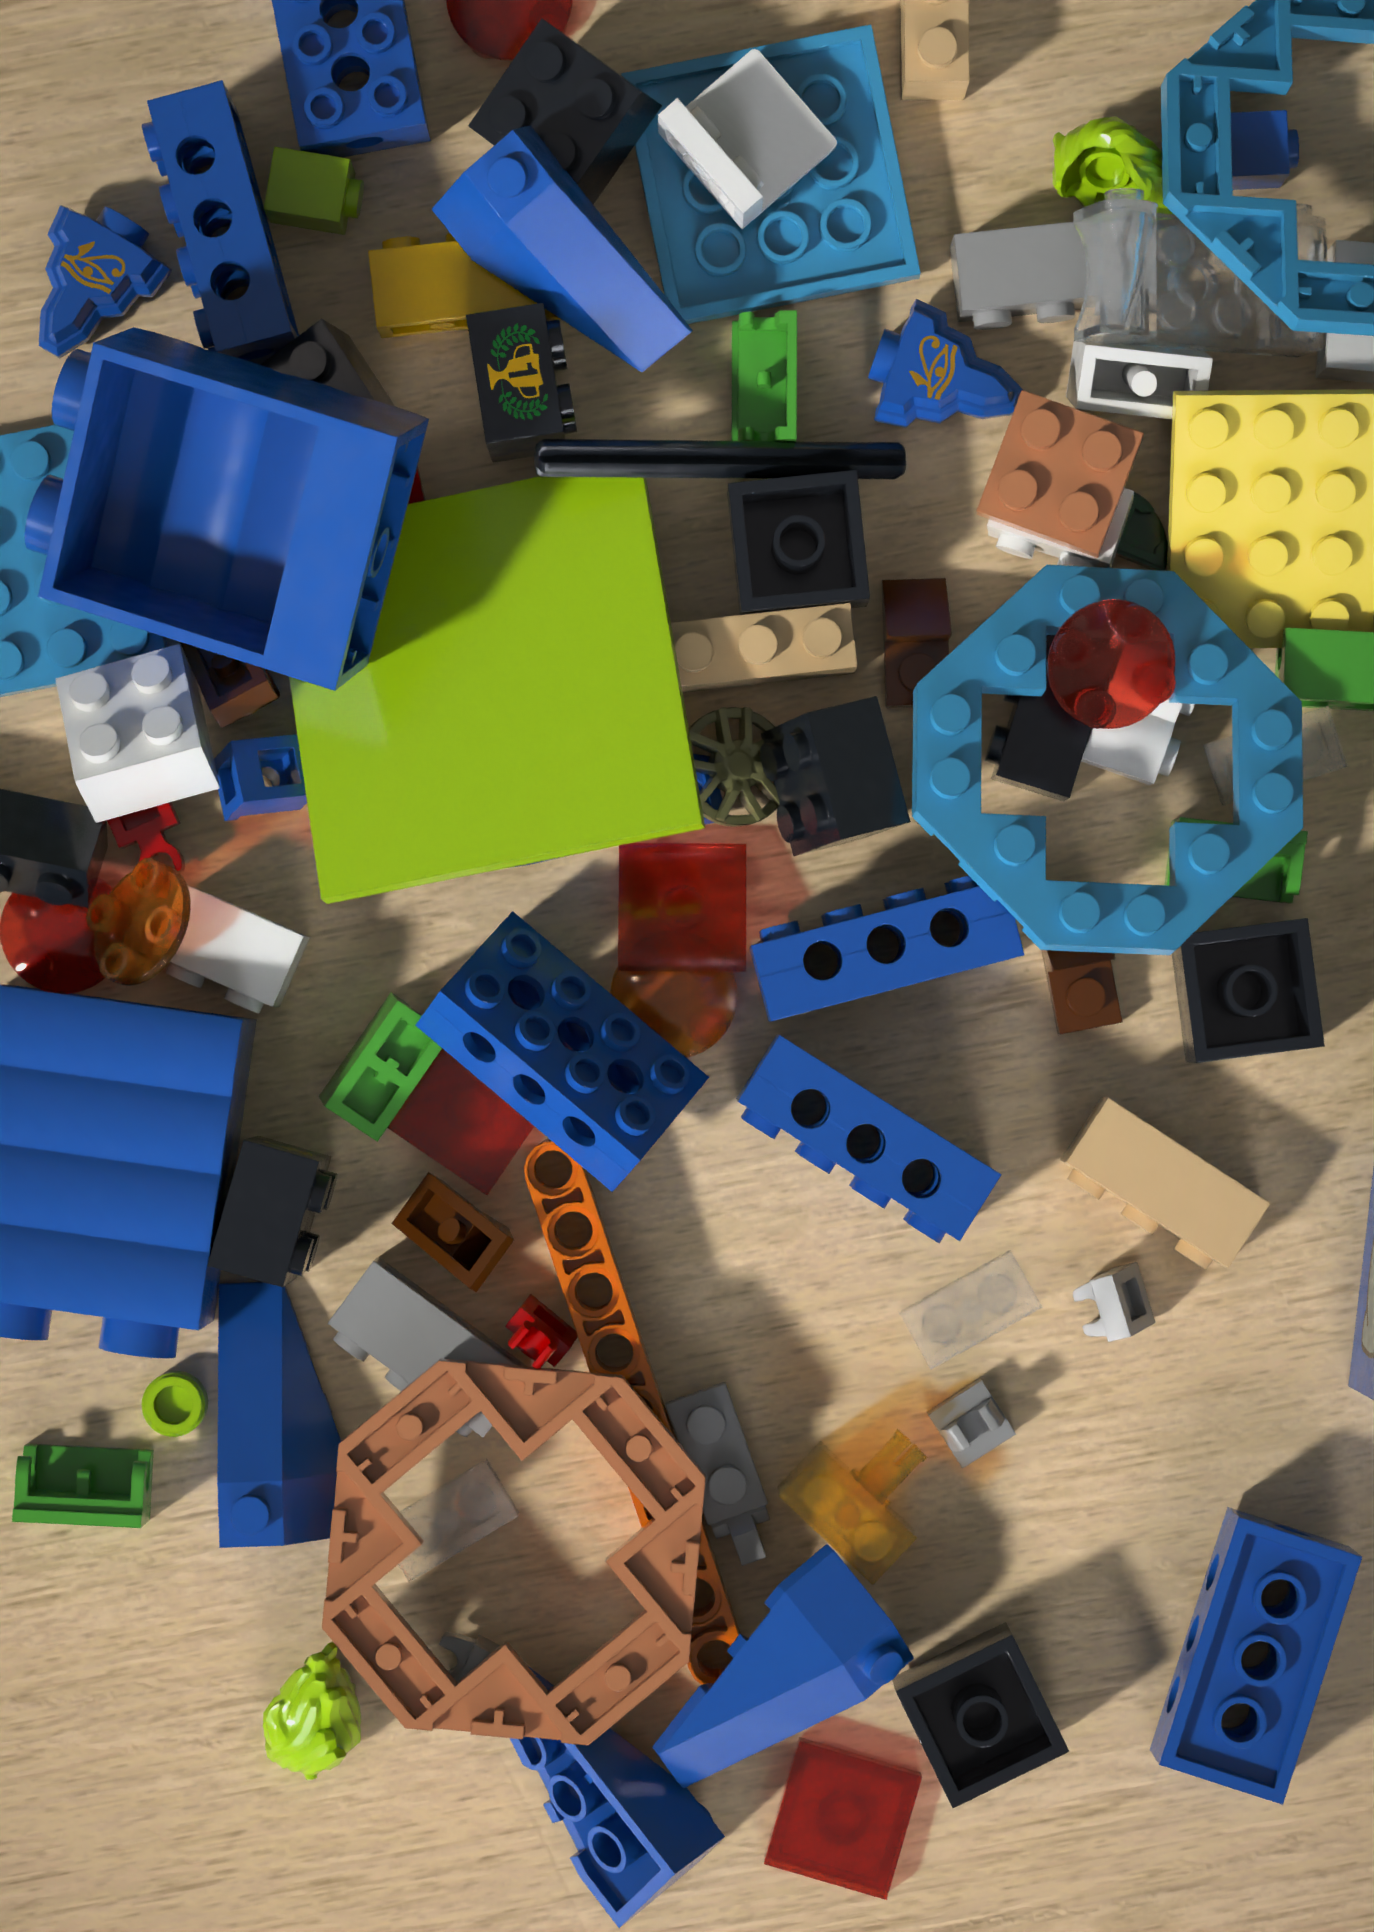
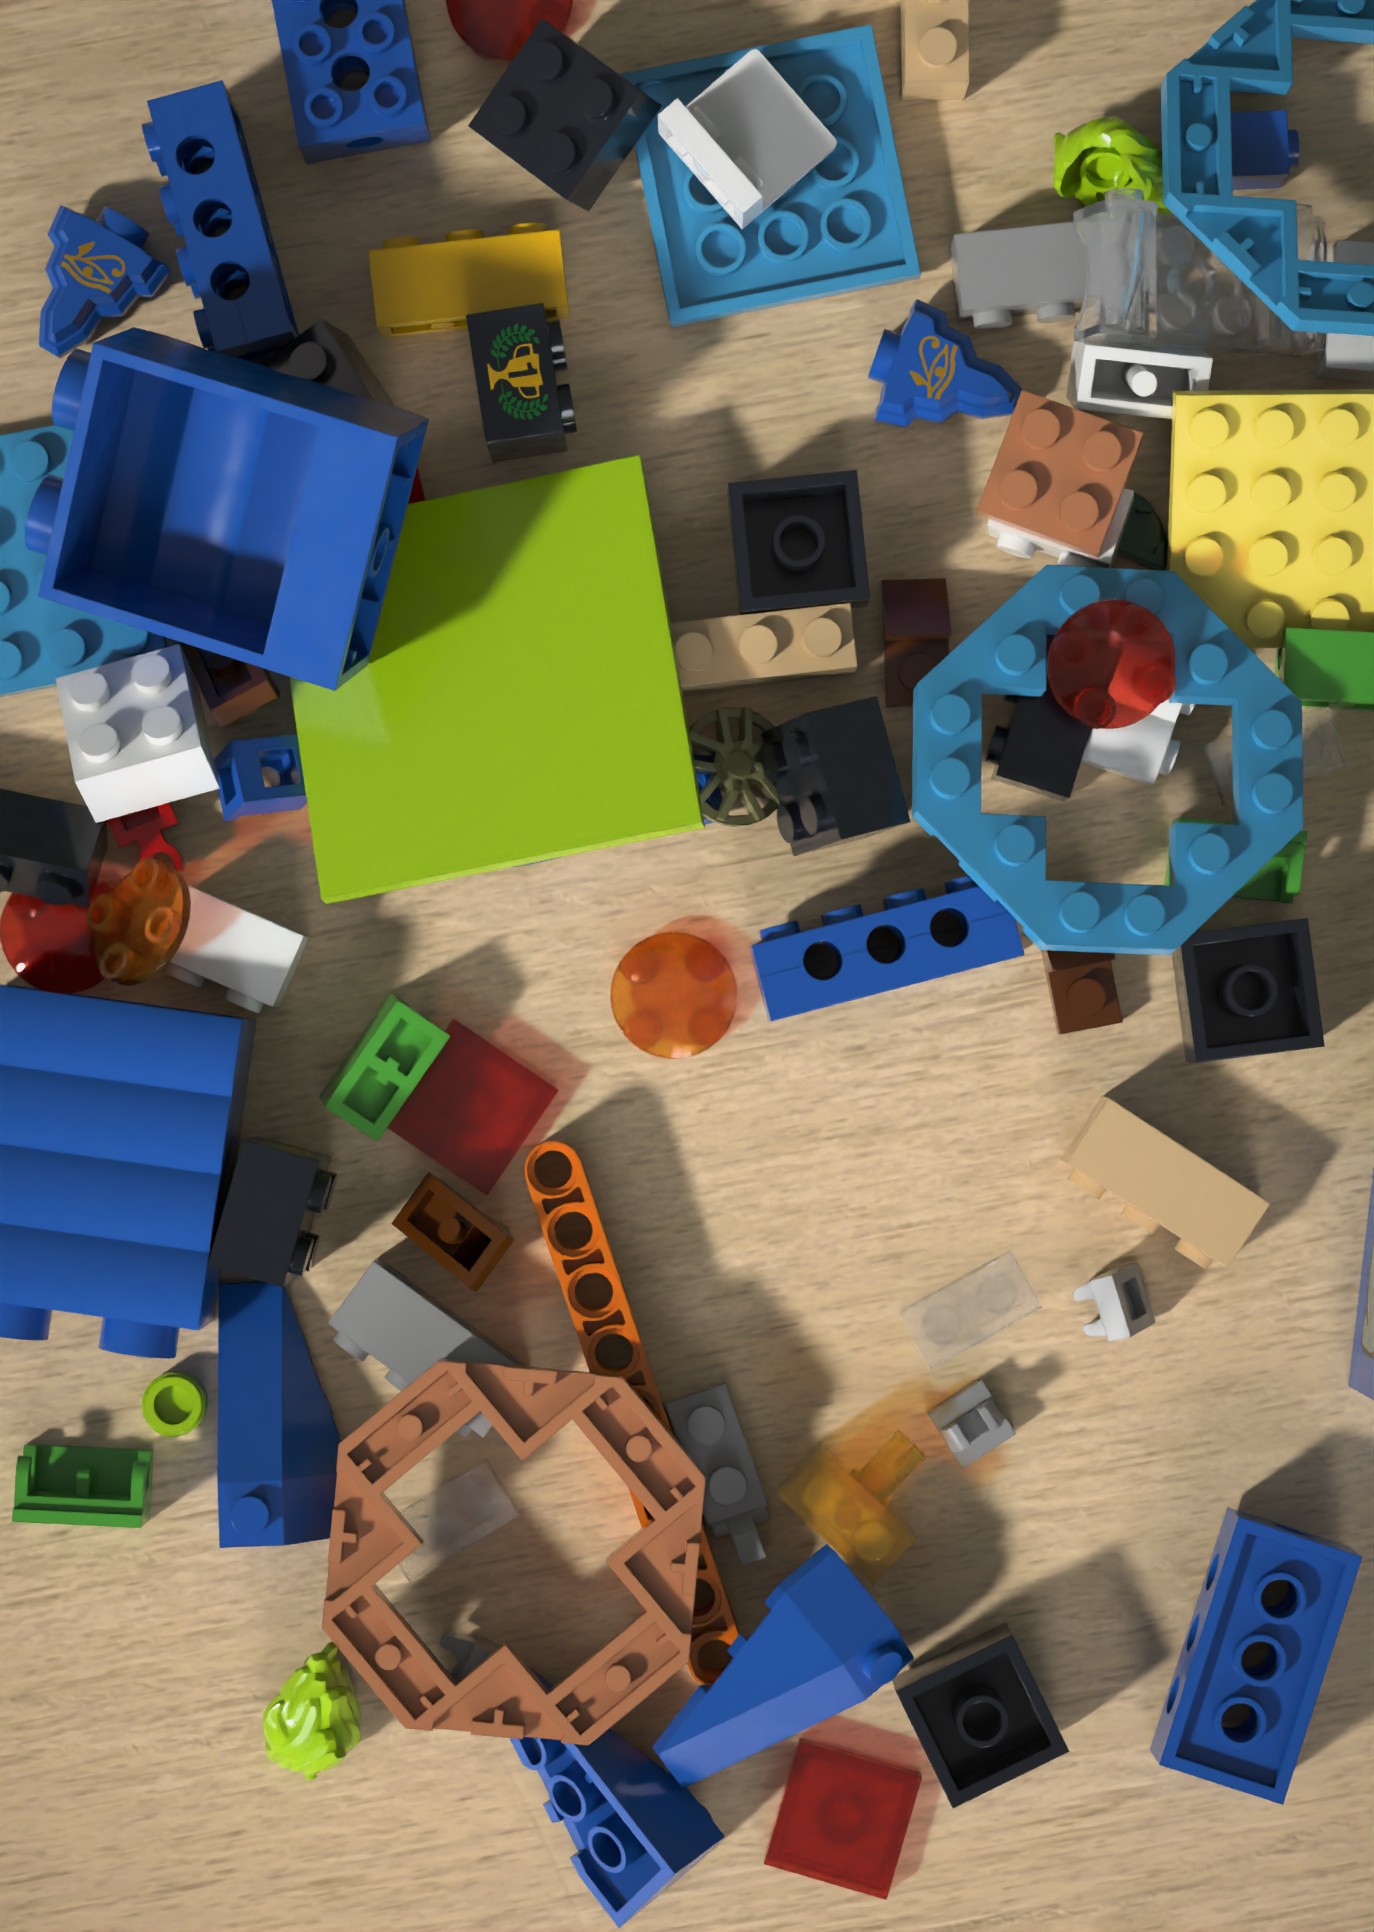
lime brick [264,146,364,235] -> none
blue brick [415,911,709,1192] -> none
blue wedge [432,125,693,373] -> none
red plate [505,1294,578,1369] -> none
black axle [534,439,906,479] -> none
clear red tile [618,843,746,972] -> none
bright green hinge [731,310,797,441] -> none
blue brick [736,1034,1001,1244] -> none

